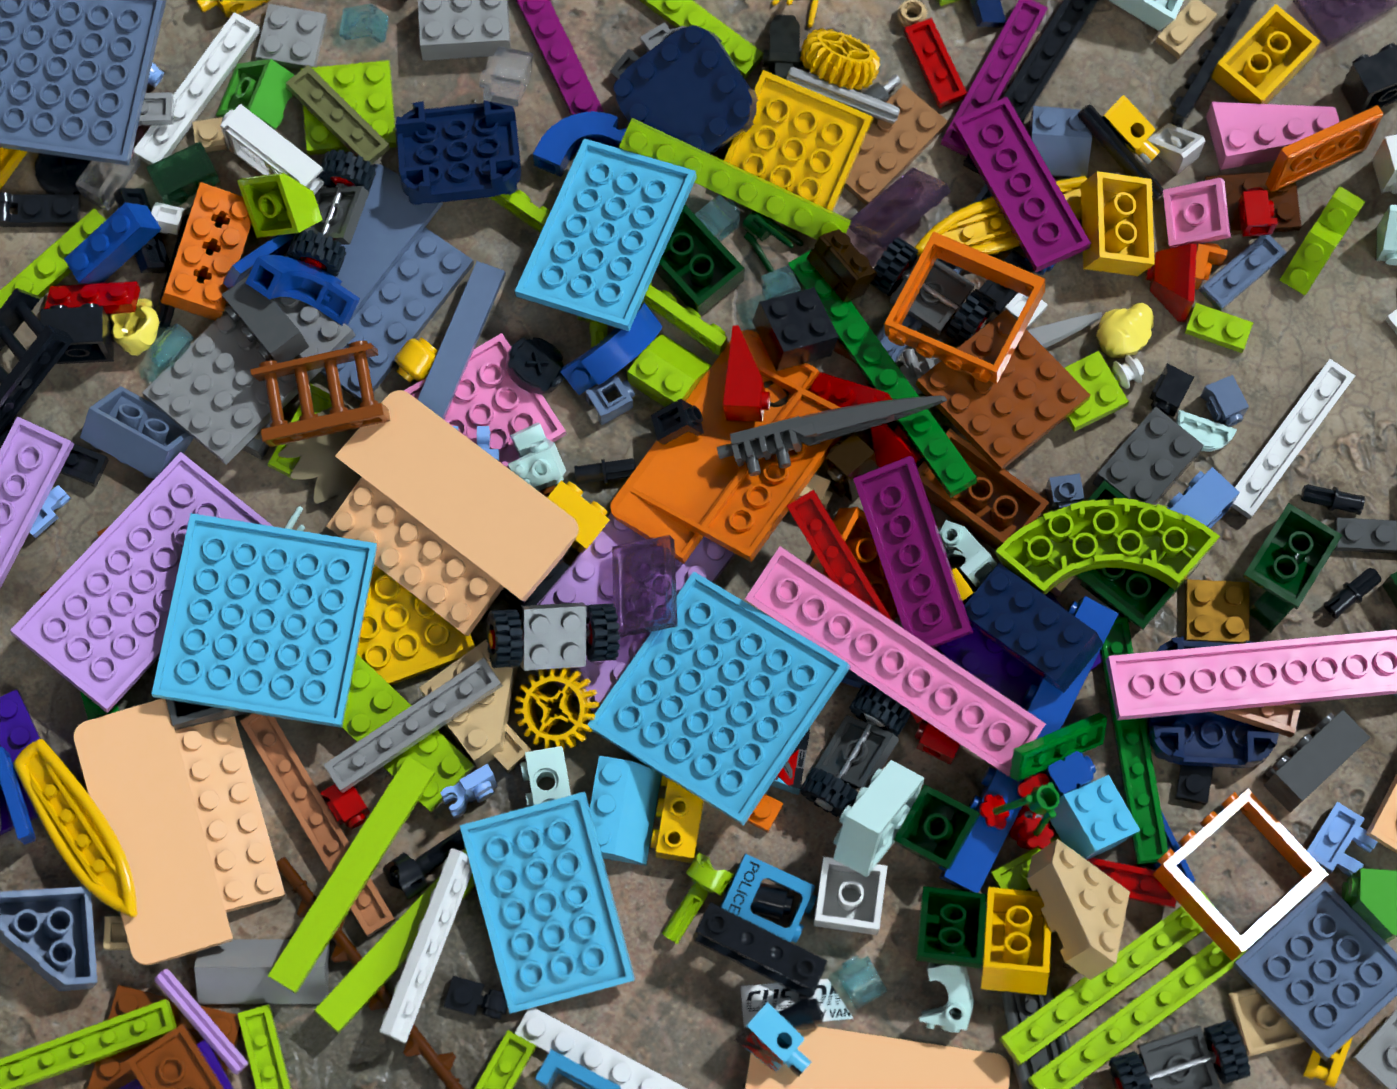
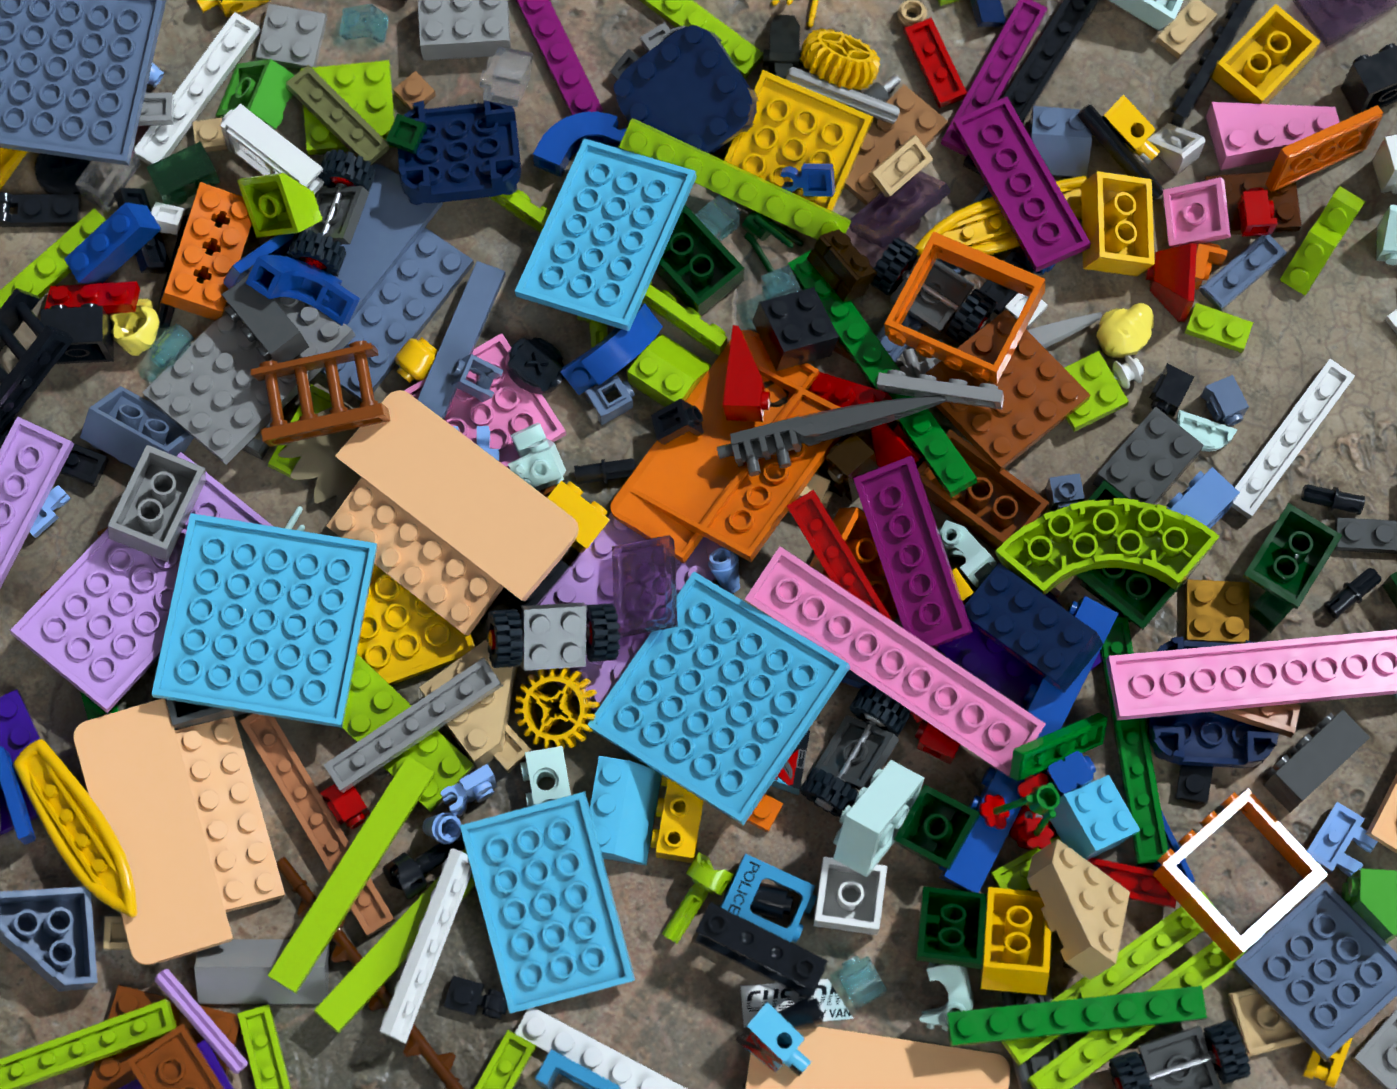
none -> light grey brick [108,445,206,562]
none -> dark green plate [386,113,427,154]
none -> medium nougat plate [393,71,436,110]
none -> light blue cone [422,812,461,844]
none -> sand blue window [451,354,504,402]
none -> light blue cone [708,547,740,594]
none -> blue plate [781,163,835,197]
none -> tan plate [868,135,933,197]
none -> light grey plate [877,370,1004,410]
none -> green plate [945,986,1207,1047]

